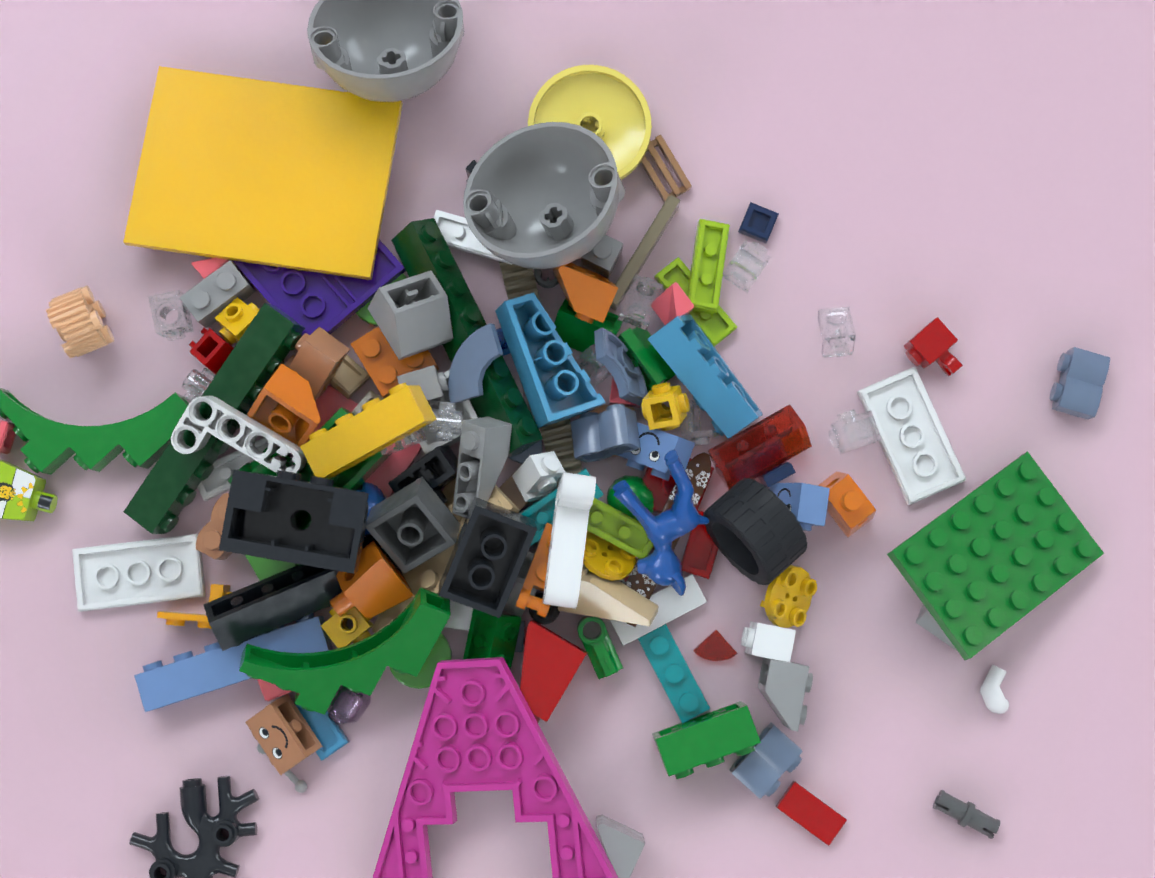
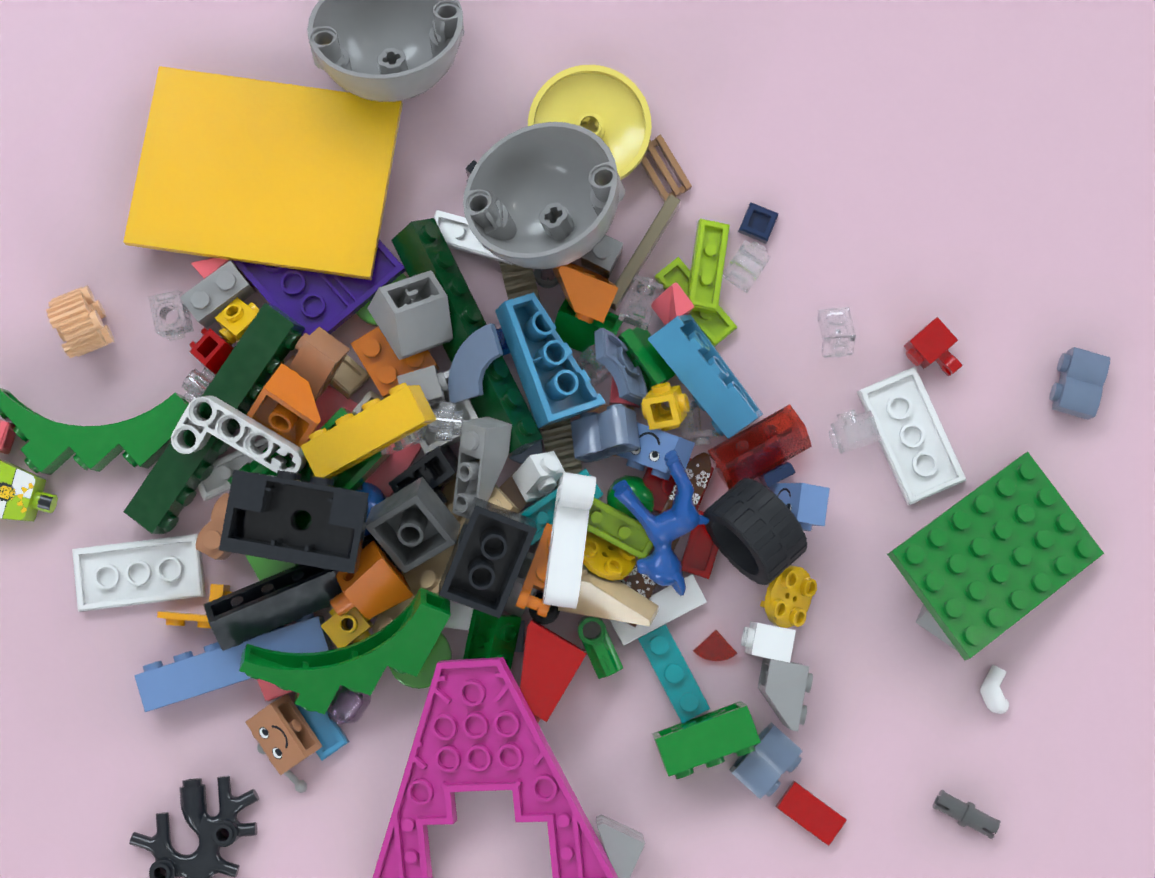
orange torso [818,471,876,538] -> none

